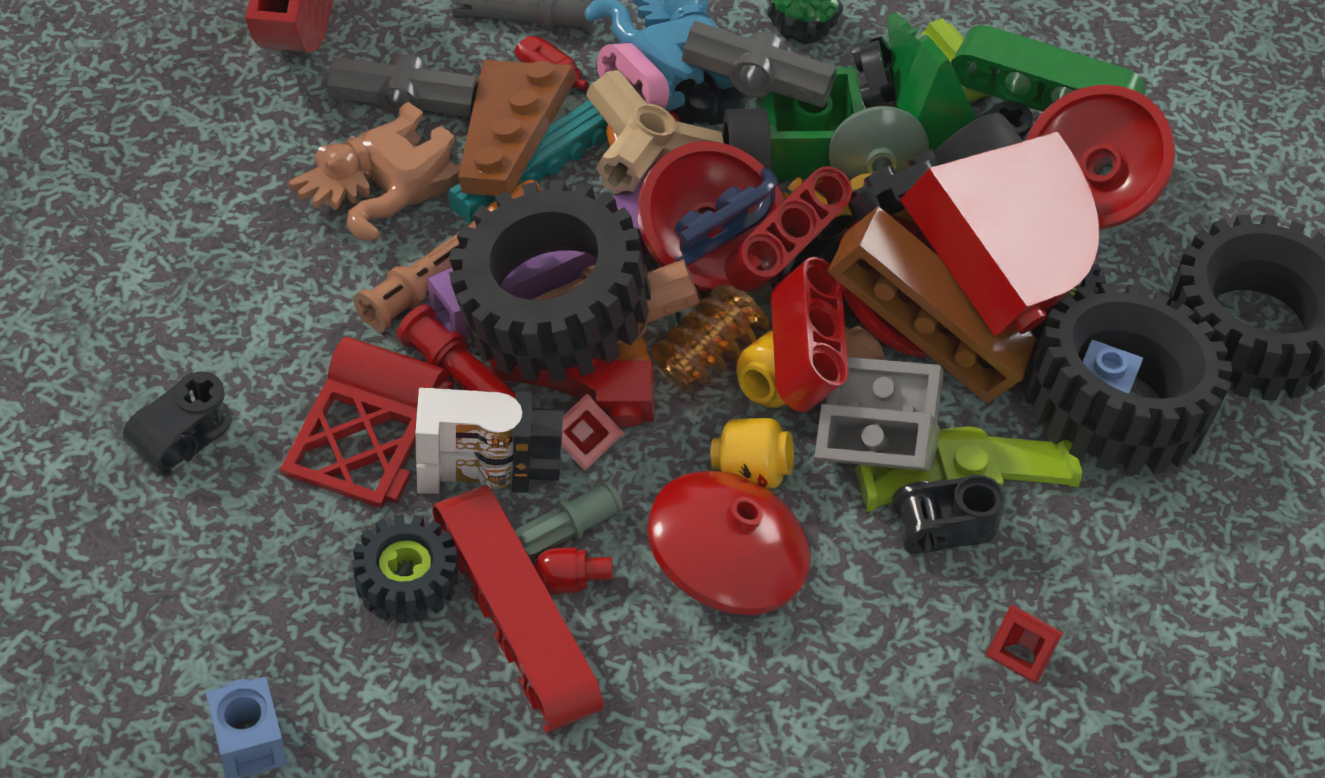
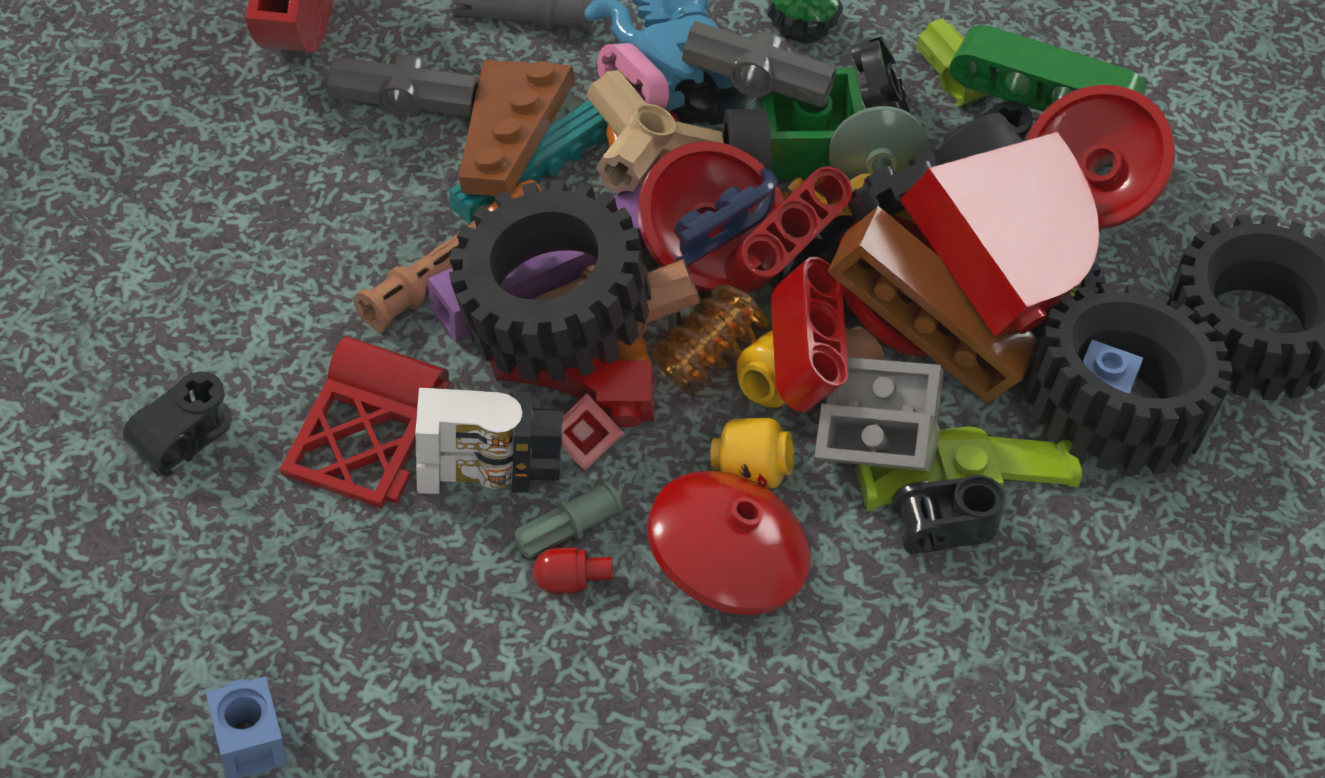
nougat animal [289,102,461,241] -> none
black bush [352,514,458,623] -> none
red pin [396,304,534,408] -> none
red beam [432,484,604,733] -> none
red piece [514,36,589,92] -> none
green wedge [887,12,977,151] -> none
red slope [985,604,1064,684] -> none

